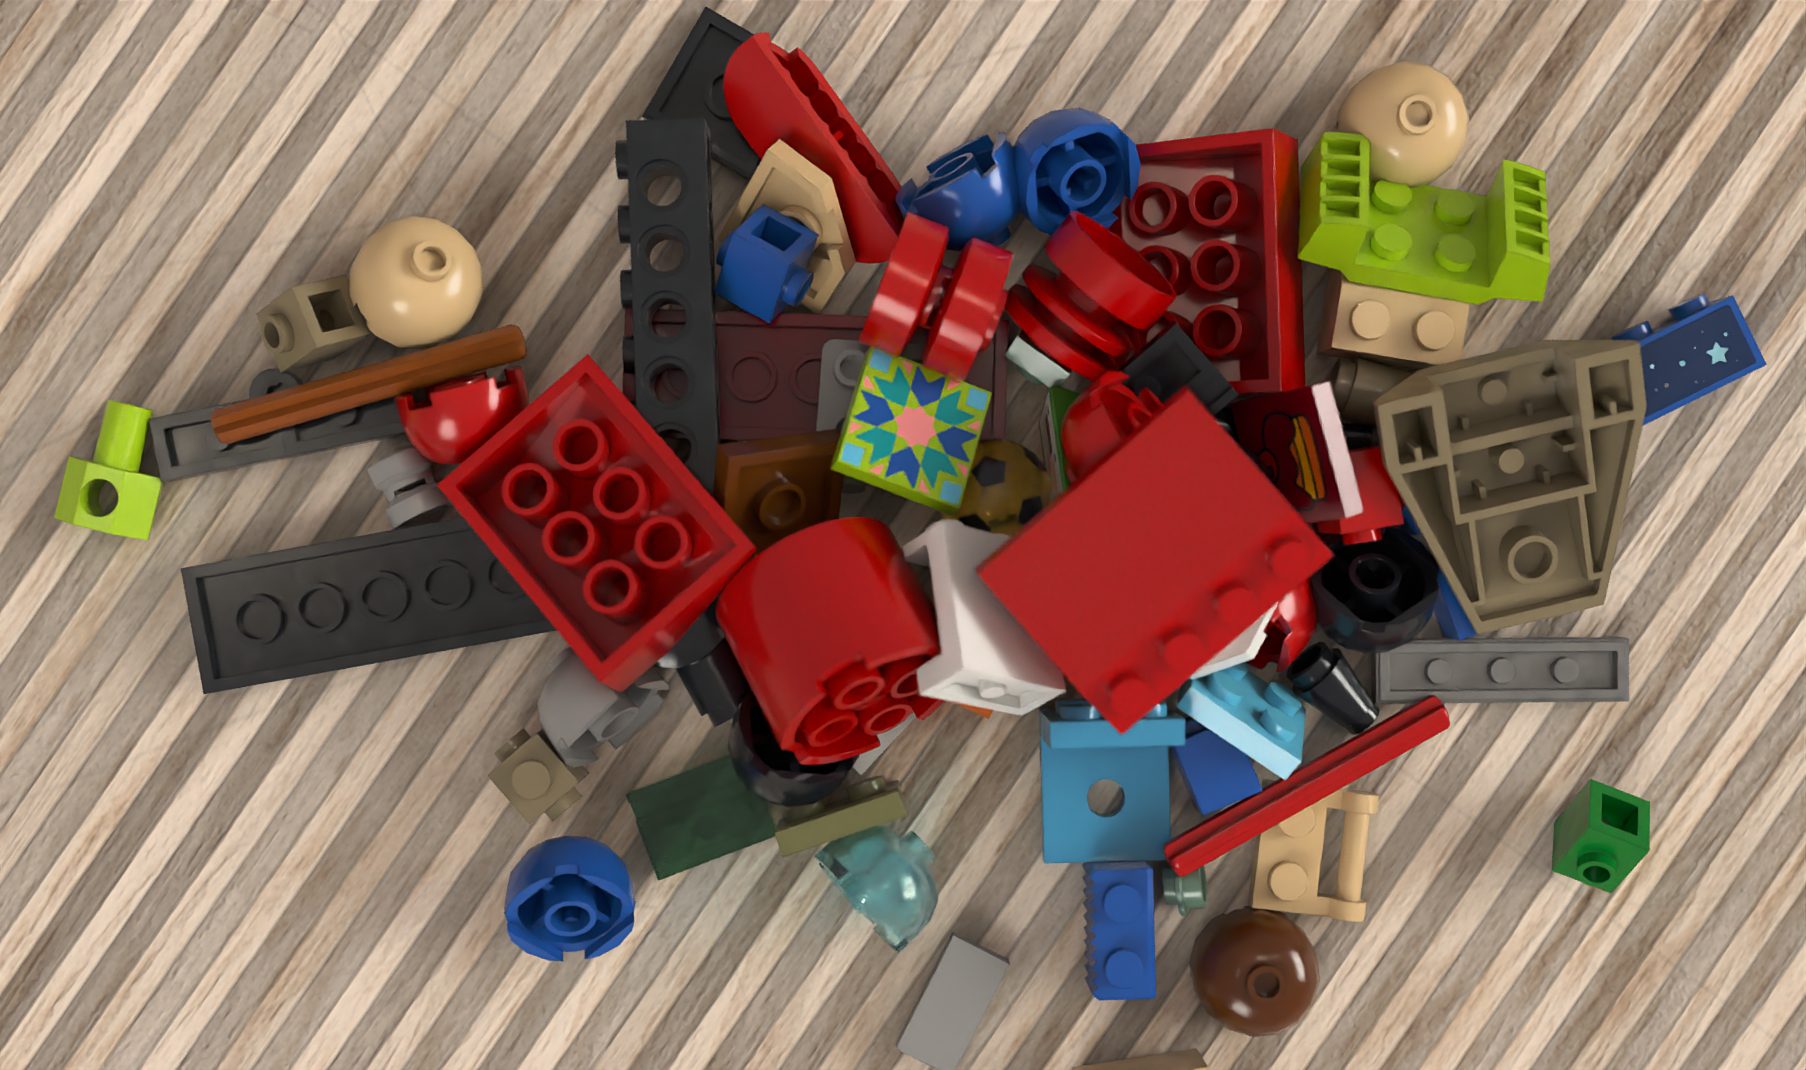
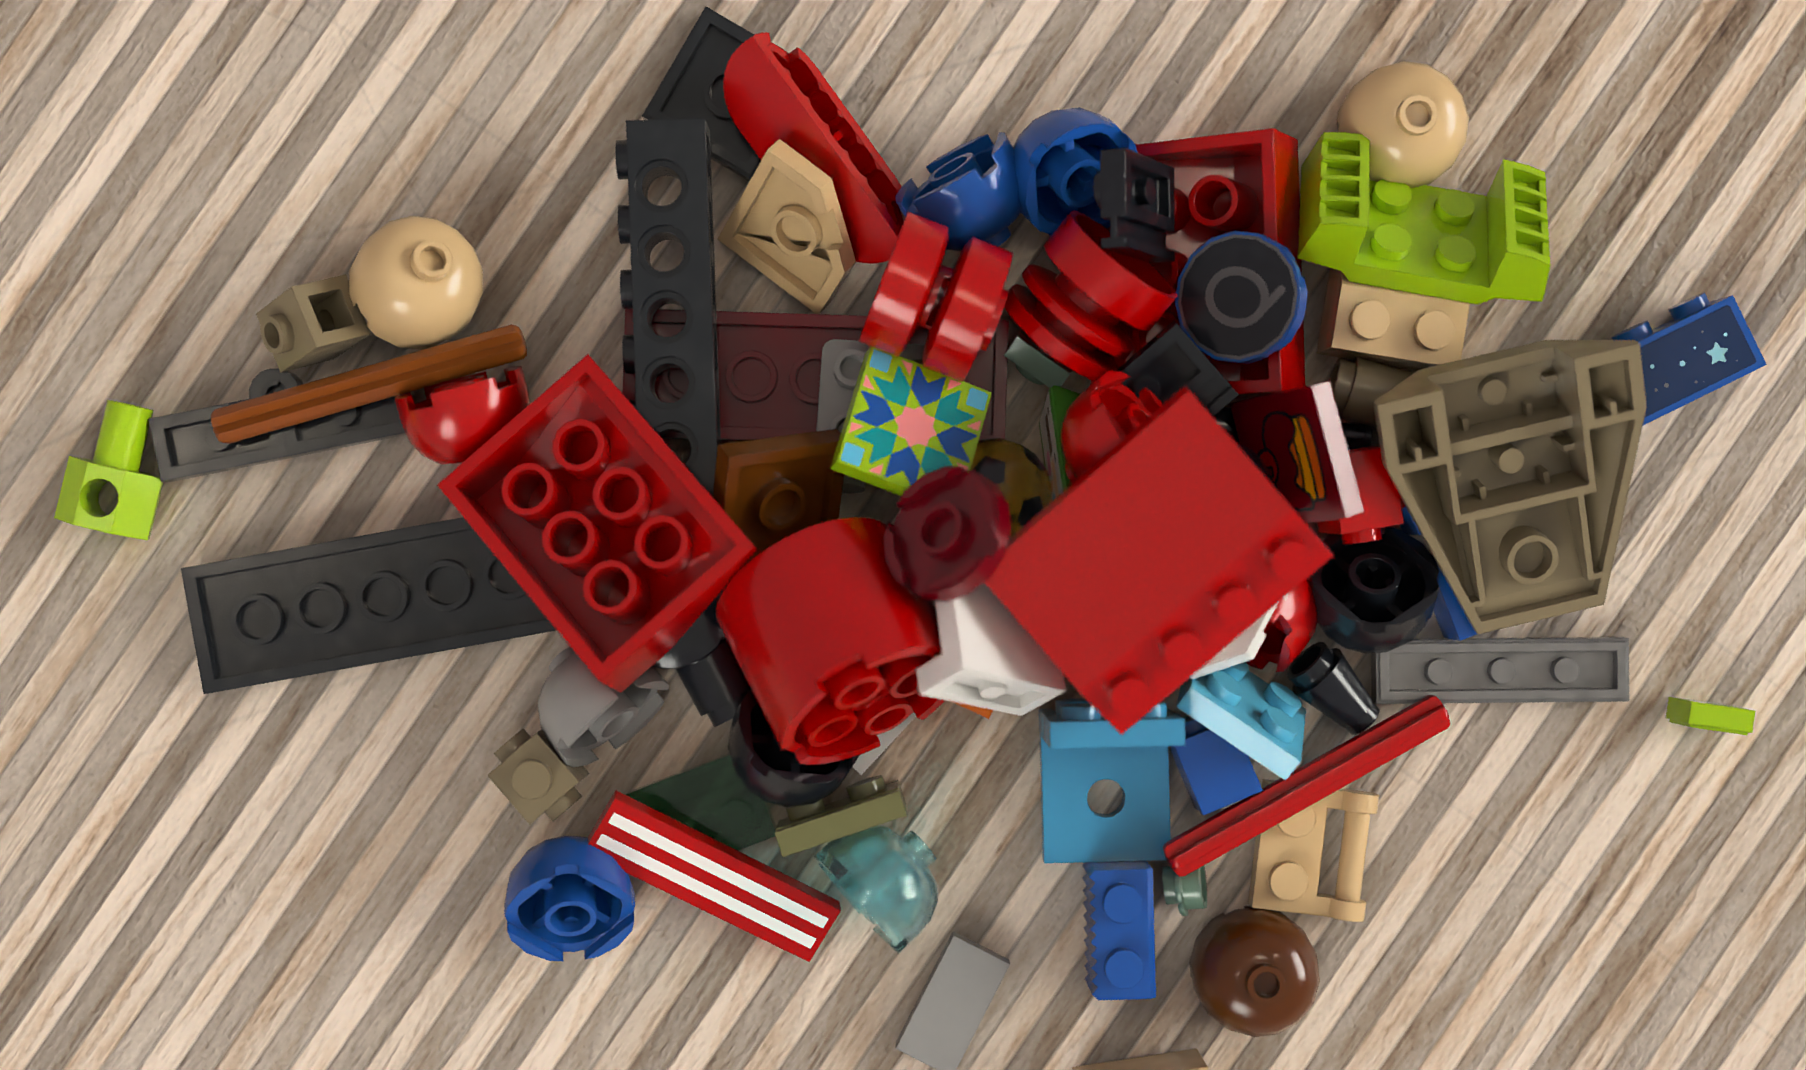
light grey wheel [366,447,452,529] -> none
blue brick [714,204,819,323] -> none
green brick [1552,779,1650,893] -> none
none -> red tile [588,790,841,962]
none -> dark red tile [884,466,1011,602]
none -> black plate [1093,148,1175,263]
none -> black tile [1175,231,1308,364]
none -> lime tile [1666,697,1755,735]

